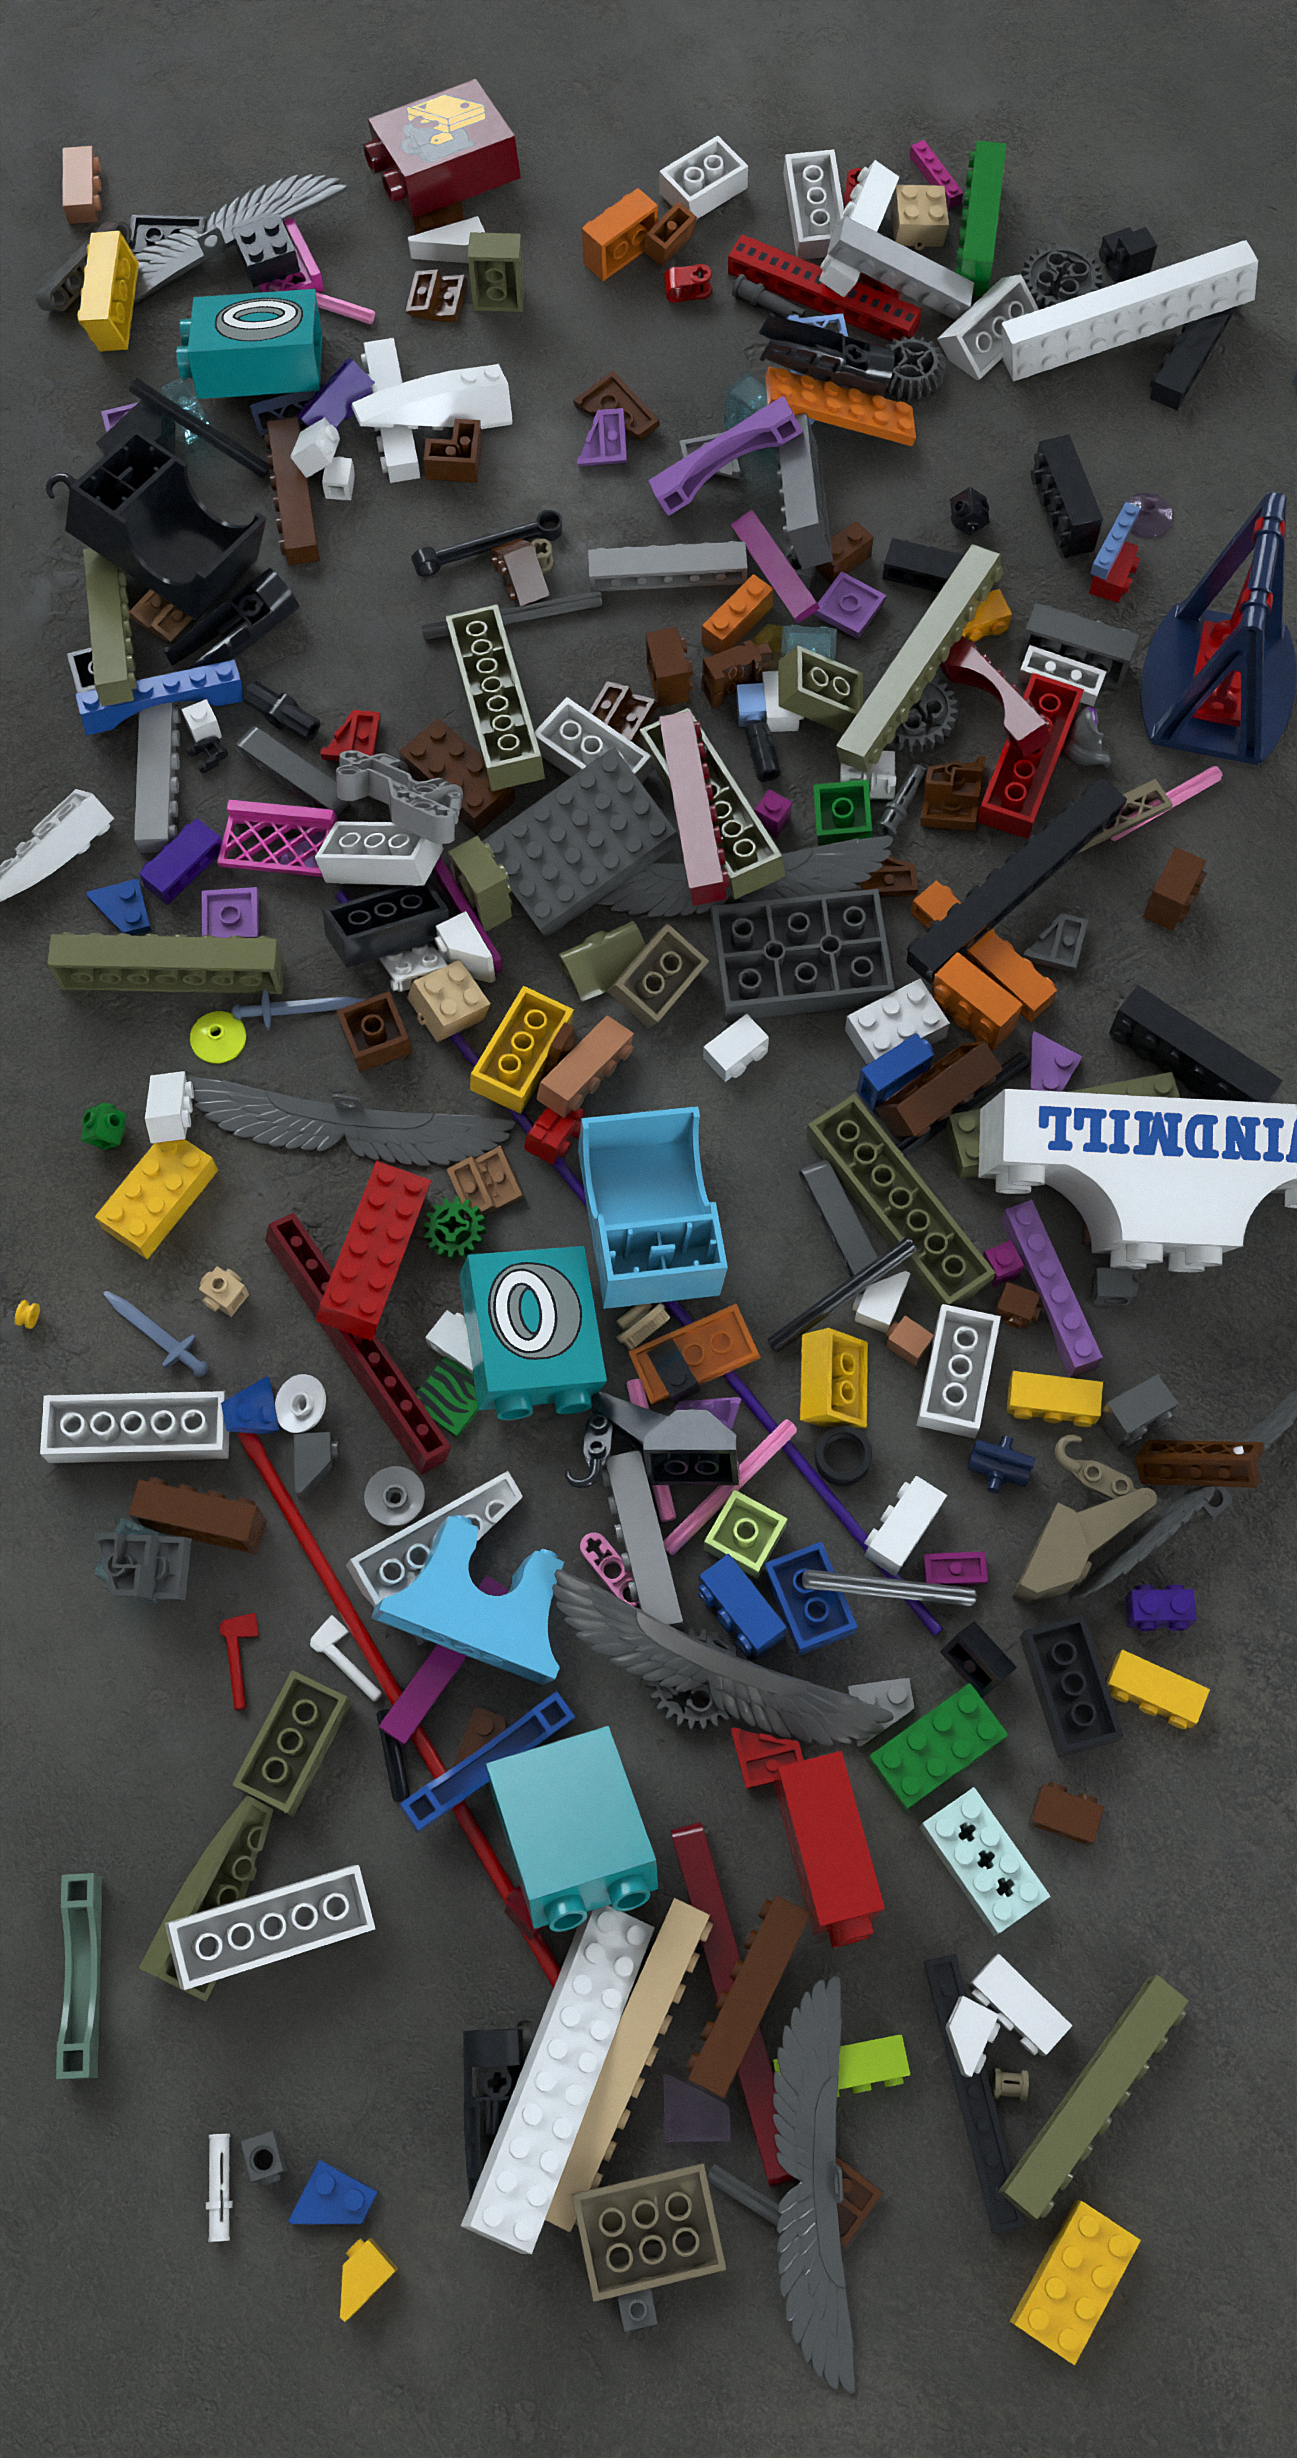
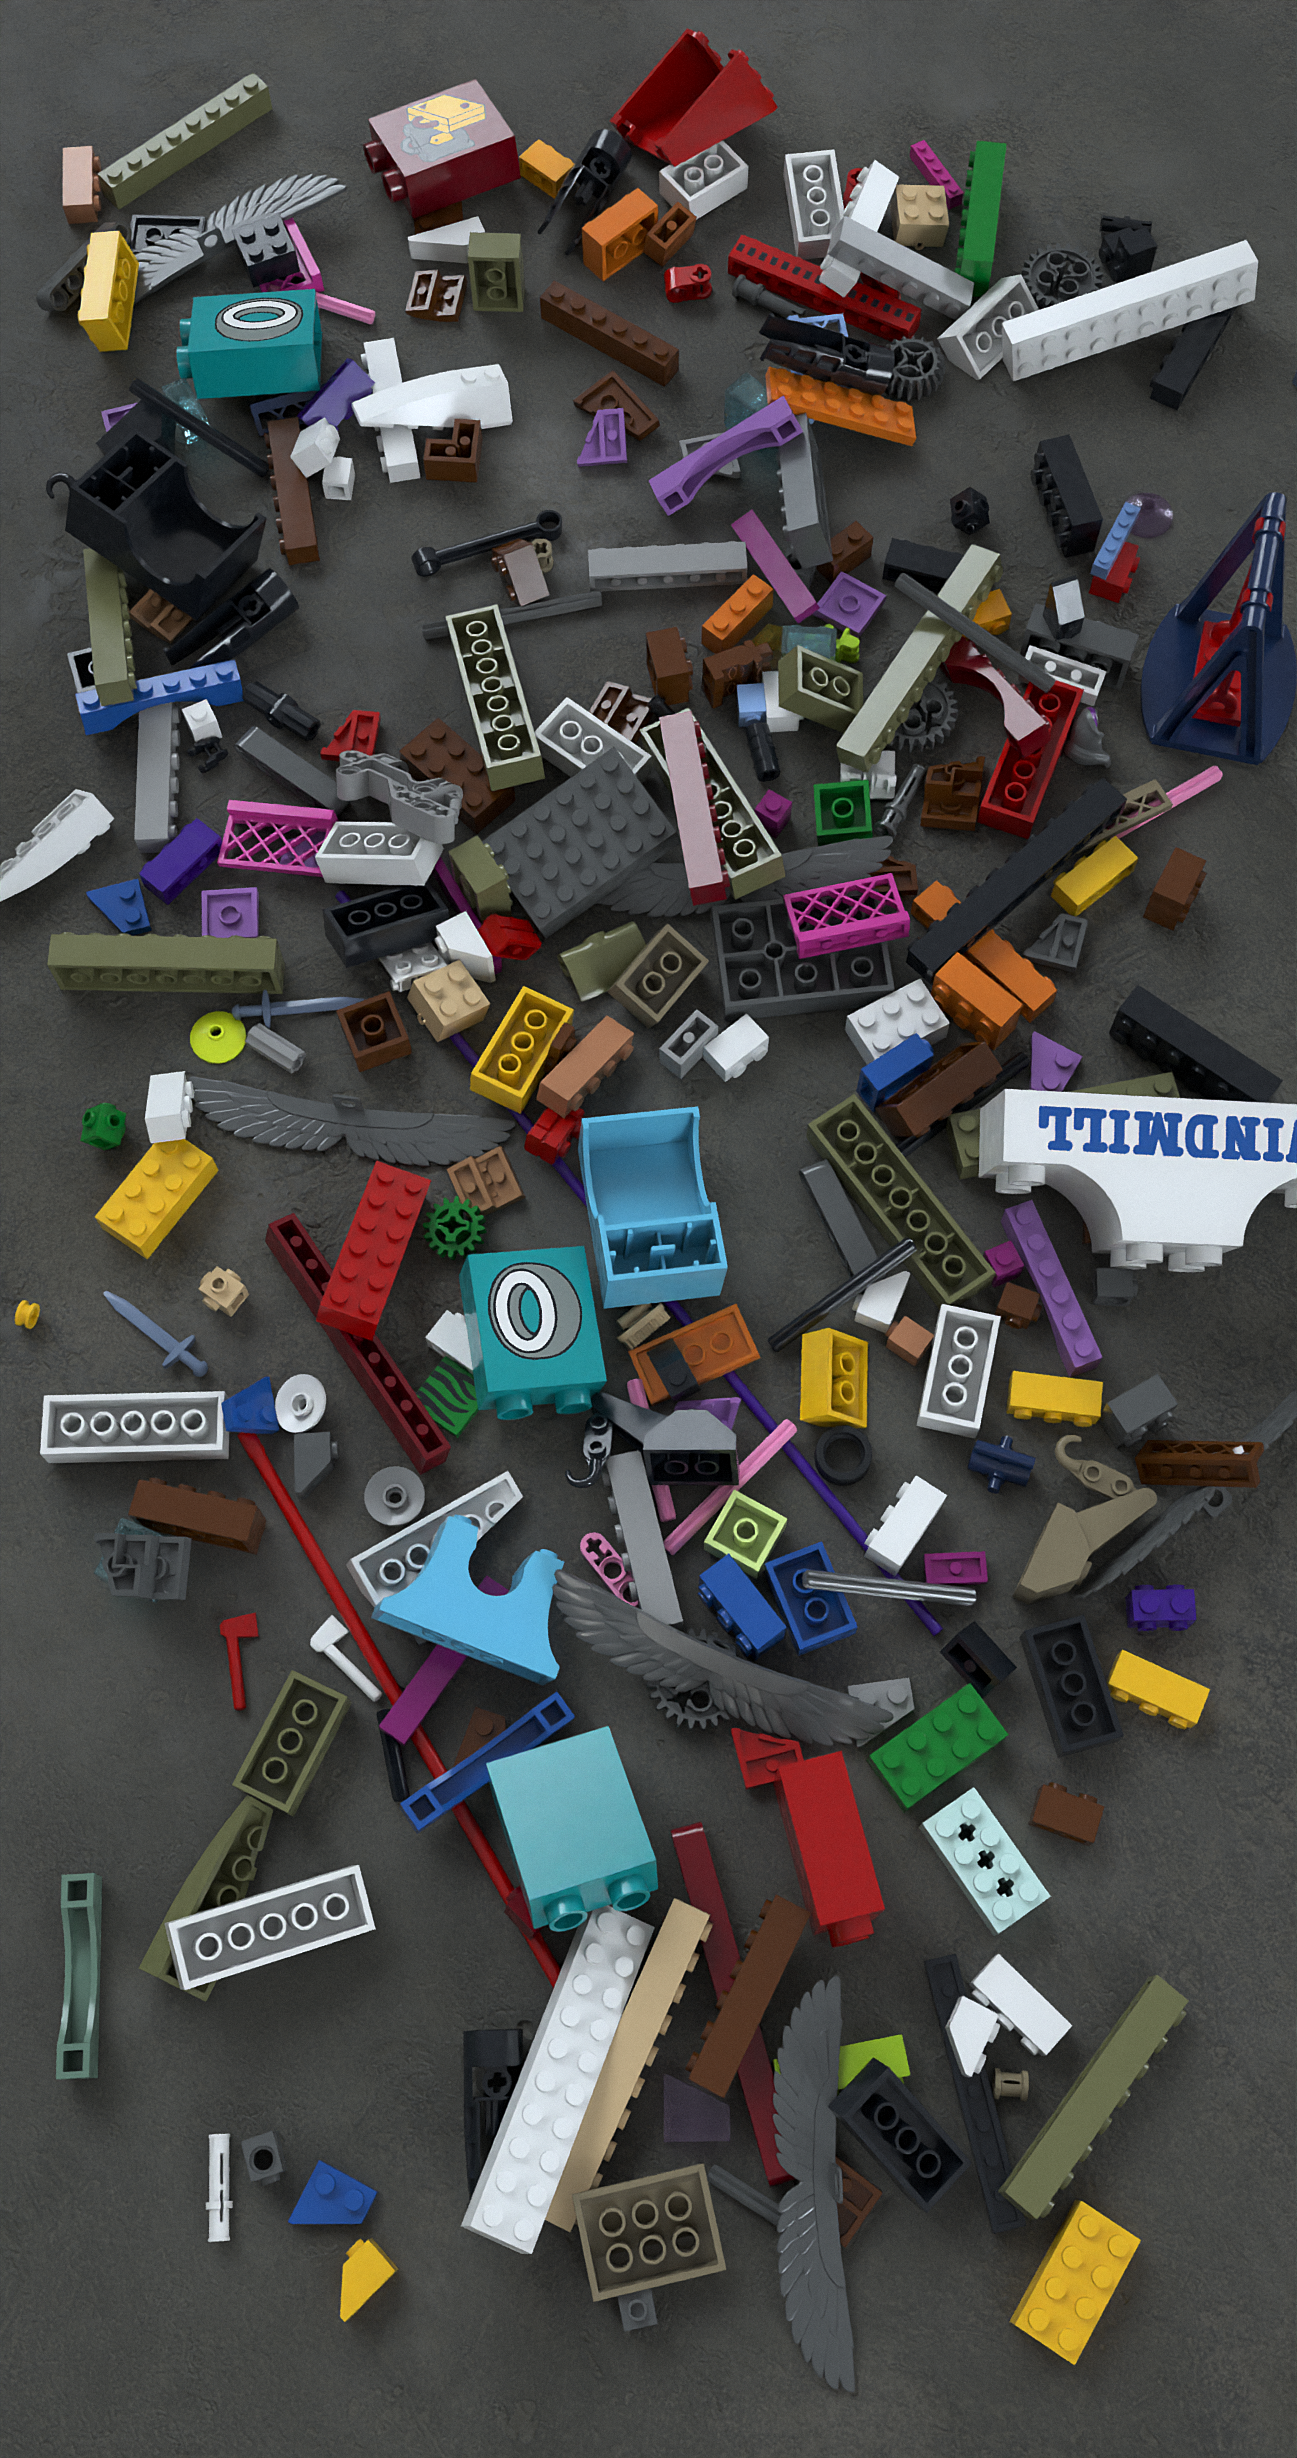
none -> olive brick [98,73,272,210]
none -> light grey axle [245,1023,306,1074]
none -> red brick [478,914,542,961]
none -> light orange brick [519,139,576,199]
none -> black piece [537,129,632,256]
none -> reddish brown brick [540,280,679,387]
none -> red windscreen [610,28,778,167]
none -> black pin [647,694,675,718]
none -> light grey brick [659,1009,718,1079]
none -> dark pink fence [783,873,910,959]
none -> lime arm [805,624,859,663]
none -> black brick [828,2057,972,2213]
none -> dark grey axle [895,573,1056,692]
none -> slope [1043,575,1085,641]
none -> yellow brick [1051,836,1138,917]
none -> black pin [1099,215,1152,233]

